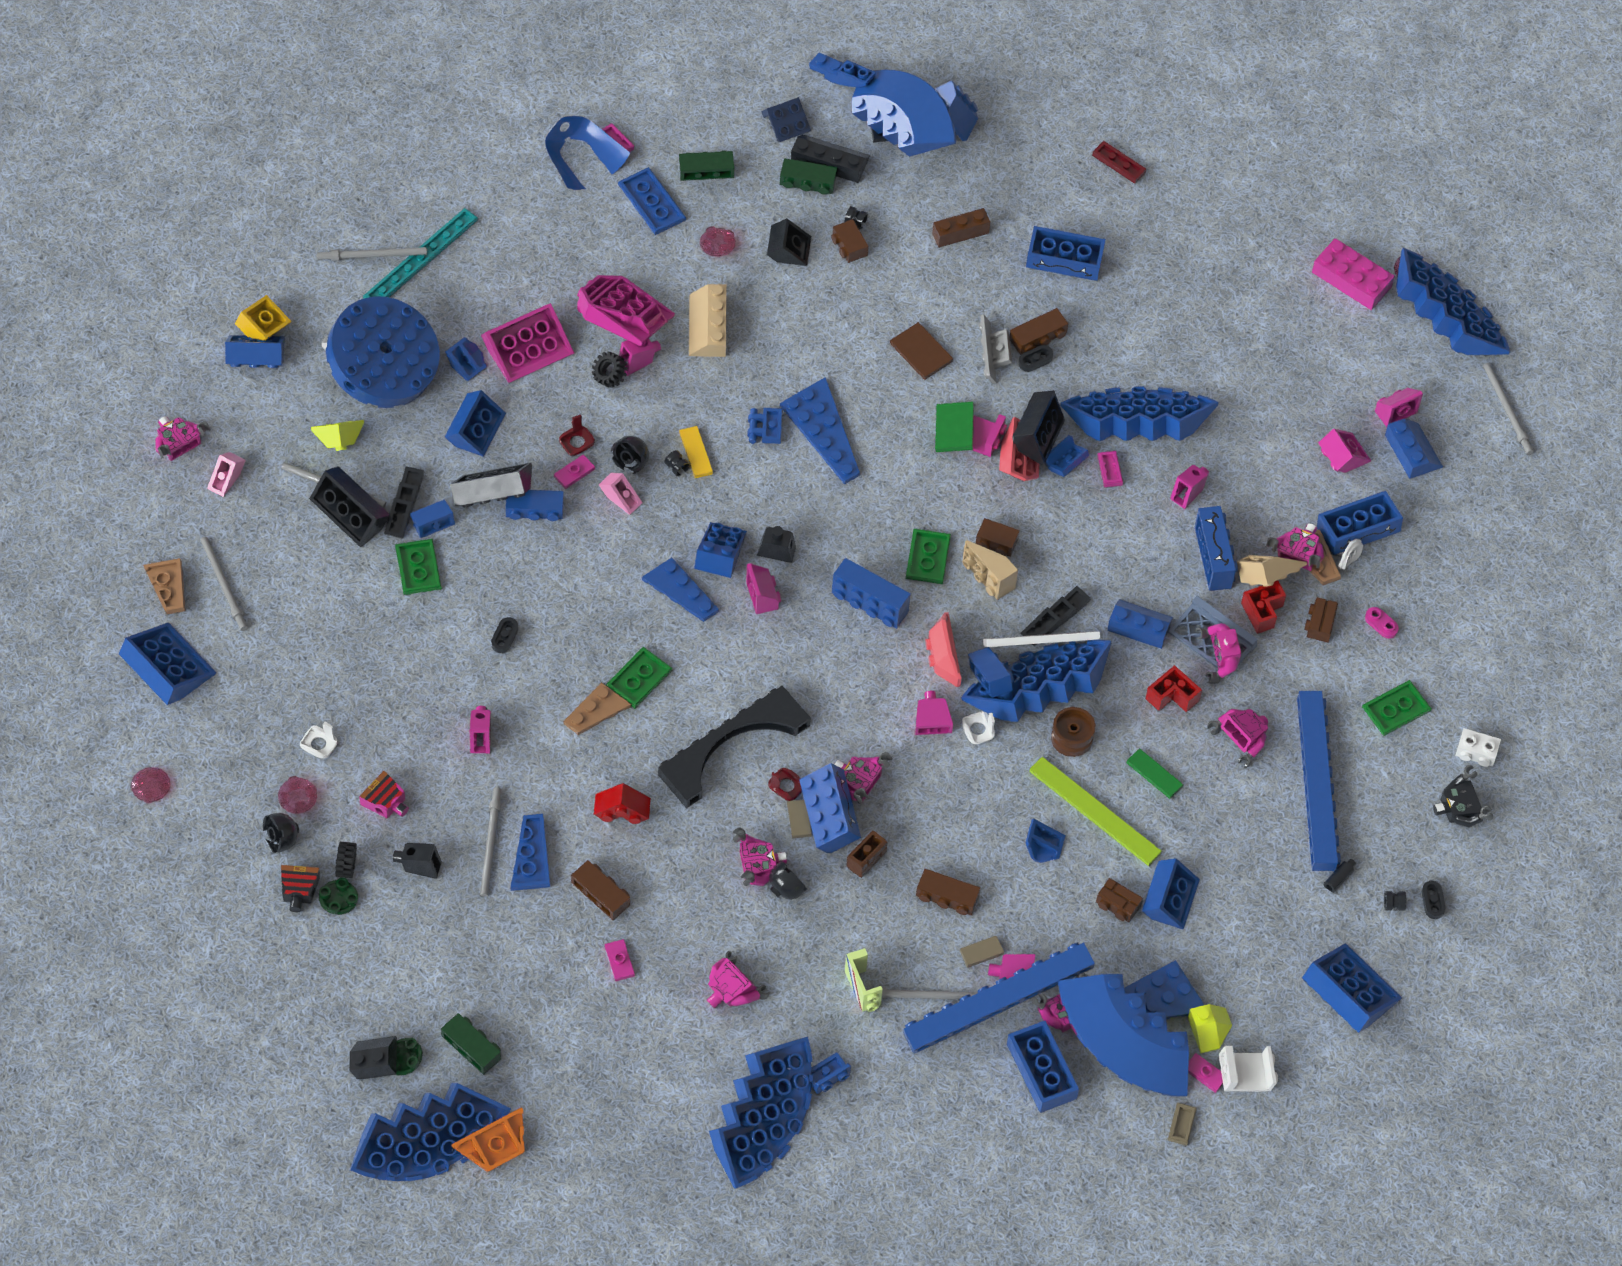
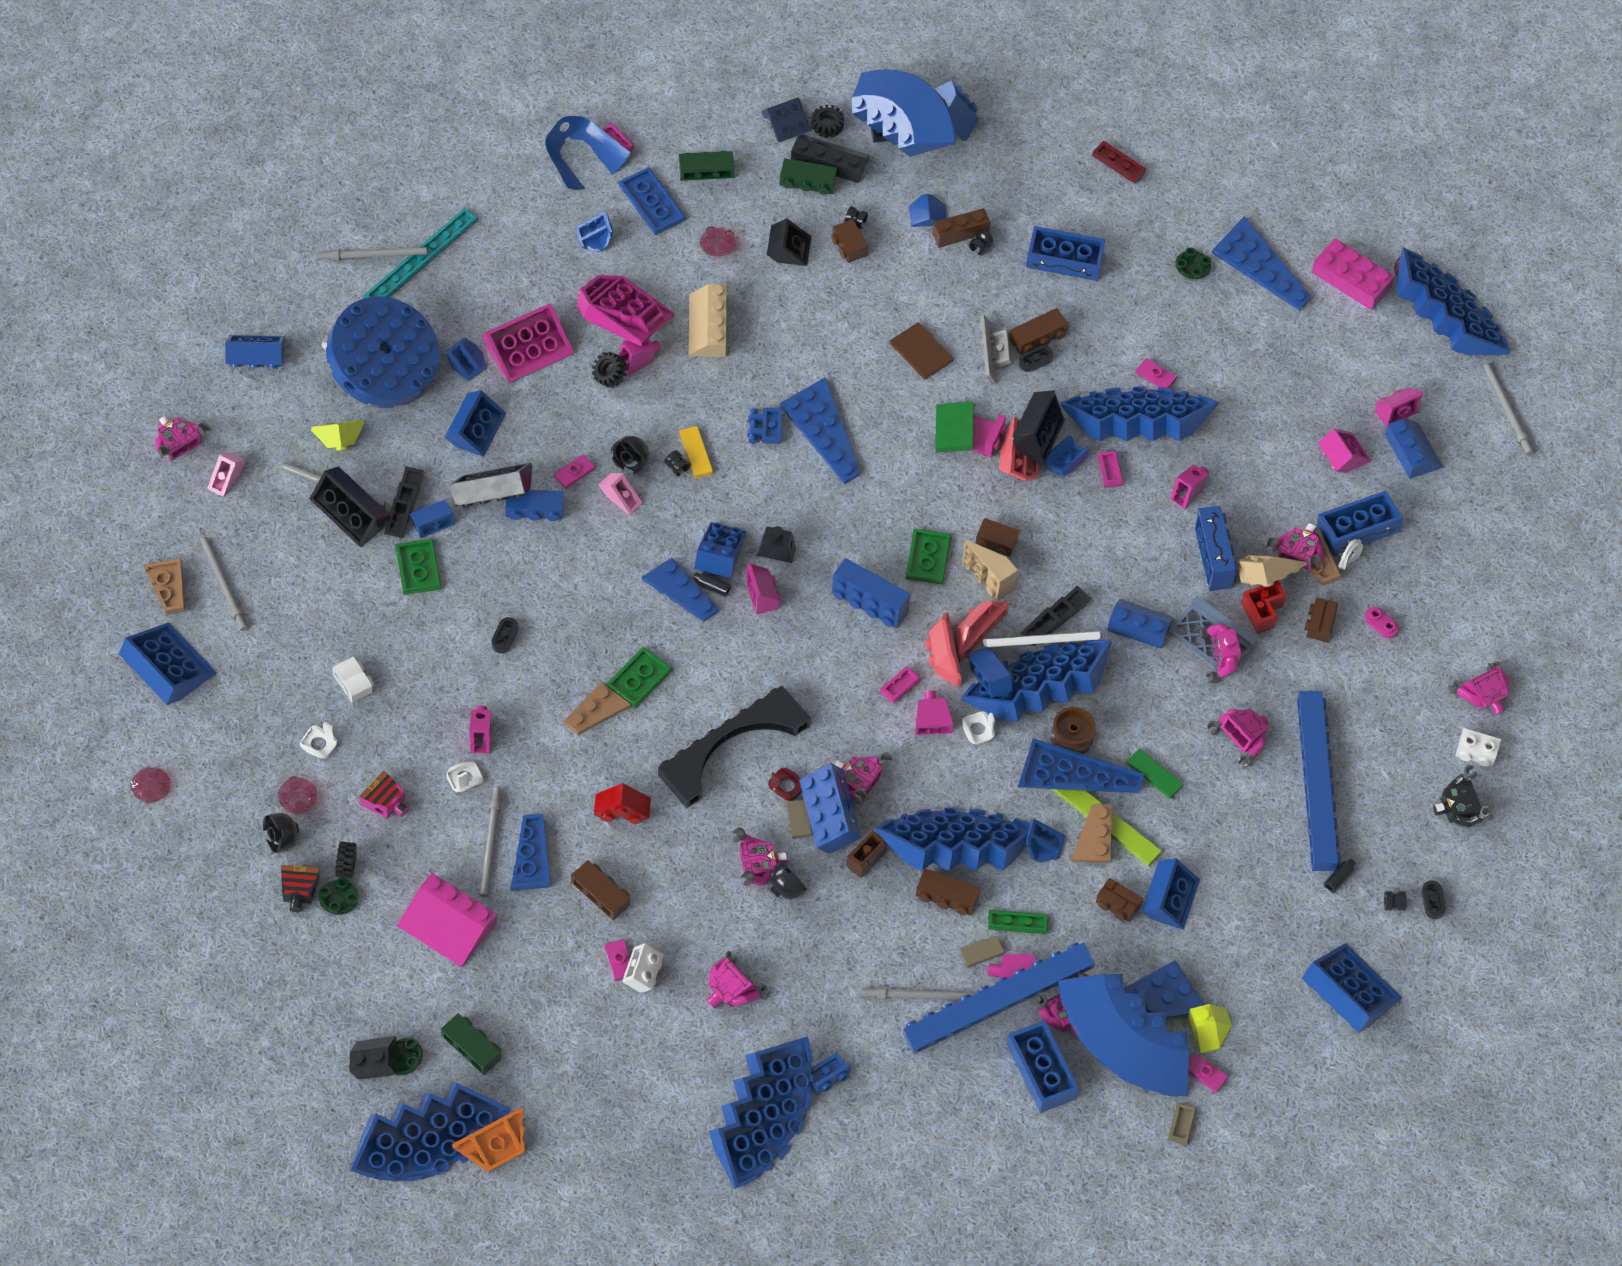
yellow slope [235,295,292,341] -> none
black torso [393,842,442,879] -> none
dark red piece [559,414,595,456] -> none
blue slope [809,52,876,87] -> none
yellowish green panel [845,948,883,1012] -> none
red brick [1145,665,1202,712] -> none
white panel [1219,1046,1278,1092] -> none
green tile [1362,680,1431,736] -> none
none -> white brick [333,657,374,703]
none -> dark pink slope [397,873,497,968]
none -> white piece [446,762,484,792]
none -> blue slope [575,211,614,252]
none -> white brick [622,943,664,993]
none -> black cylinder [693,572,731,597]
none -> black tyre [812,105,844,138]
none -> blue brick [875,807,1030,871]
none -> dark pink plate [880,666,921,704]
none -> blue slope [909,194,947,227]
none -> coral wedge [954,601,1009,663]
none -> black wheel [969,230,994,256]
none -> green tile [988,910,1048,934]
none -> blue wing [1018,738,1144,793]
none -> medium nougat wing [1071,804,1112,863]
none -> dark pink plate [1136,358,1177,388]
none -> dark green dish [1175,247,1212,279]
none -> blue wing [1212,216,1311,311]
none -> dark pink torso [1448,661,1510,715]

